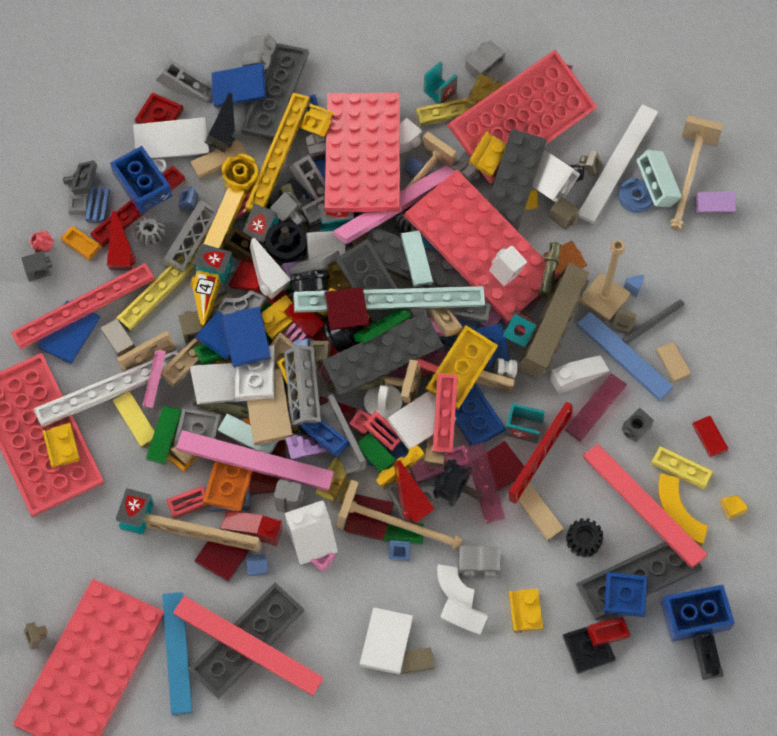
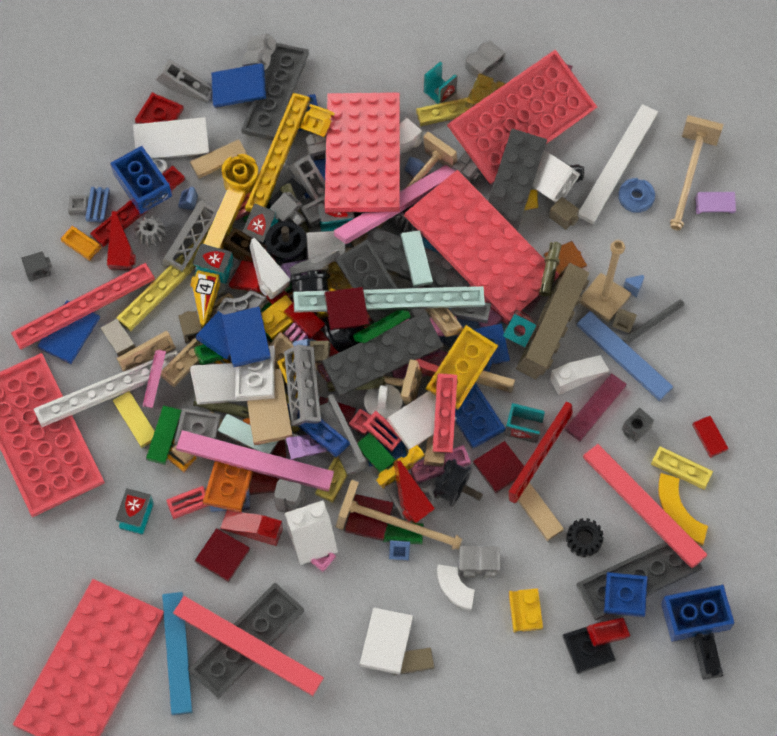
dark tan tile [24,622,48,650] -> none
coral gear [30,230,54,253] -> none
yellow plate [43,423,80,468] -> none
dark grey plate [63,160,97,195] -> none
tan tile [143,514,262,552] -> none
black slope [205,92,235,152] -> none
medium blue slope [246,554,268,576] -> none
clear yellow tile [328,478,351,504] -> none
white slope [441,598,488,635] -> none
clear pink tile [464,443,505,524] -> none
yellow plate [468,131,506,177] -> none
white brick [489,245,527,287] -> none
white wheel [494,358,517,379] -> none
dark tan tile [579,150,601,176] -> none
light aqua brick [636,150,682,207] -> none
tan tile [656,342,691,383] -> none
yellow slope [720,495,748,520] -> none

